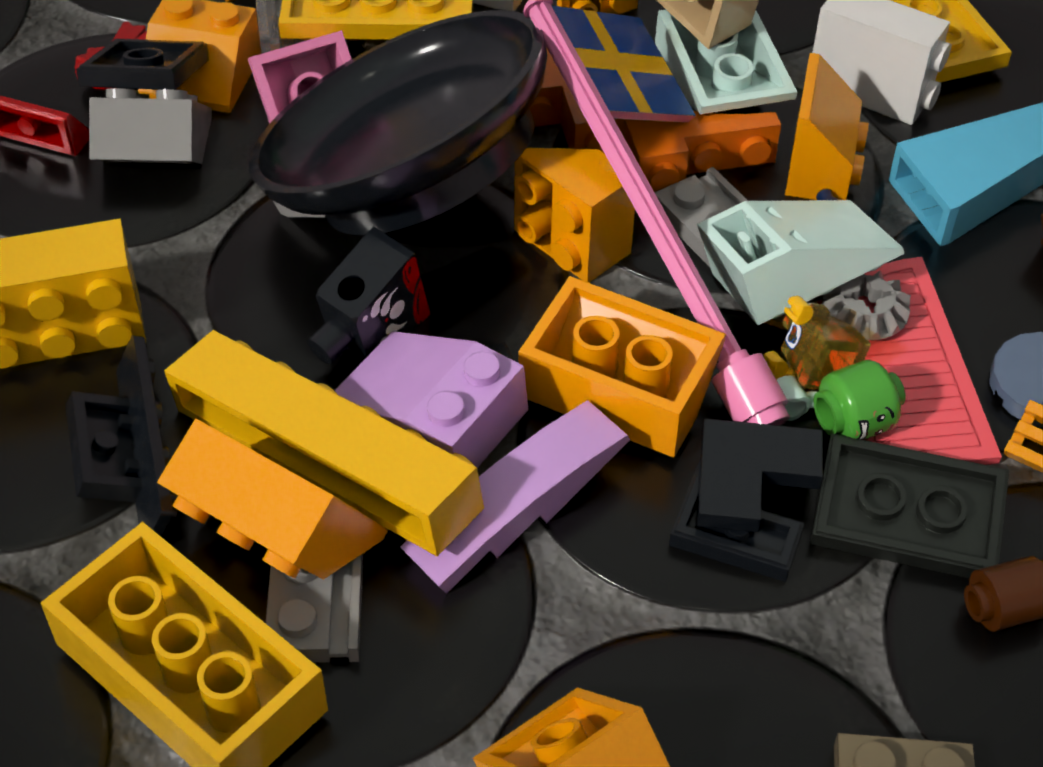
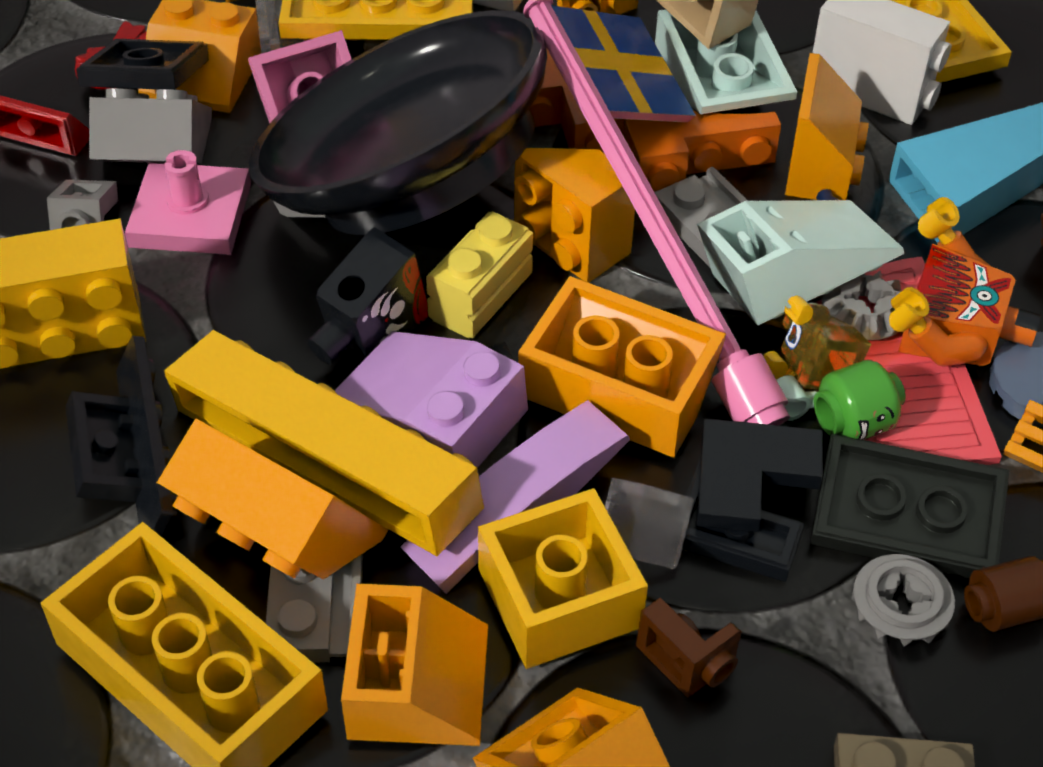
none -> light grey bracket [47,180,118,230]
none -> bright pink tile [125,150,251,255]
none -> light orange slope [341,583,488,746]
none -> light yellow brick [426,211,533,339]
none -> yellow brick [478,488,648,669]
none -> clear panel [605,478,694,569]
none -> reddish brown bracket [636,597,742,698]
none -> light grey gear [851,554,955,647]
none -> torso [889,197,1041,367]

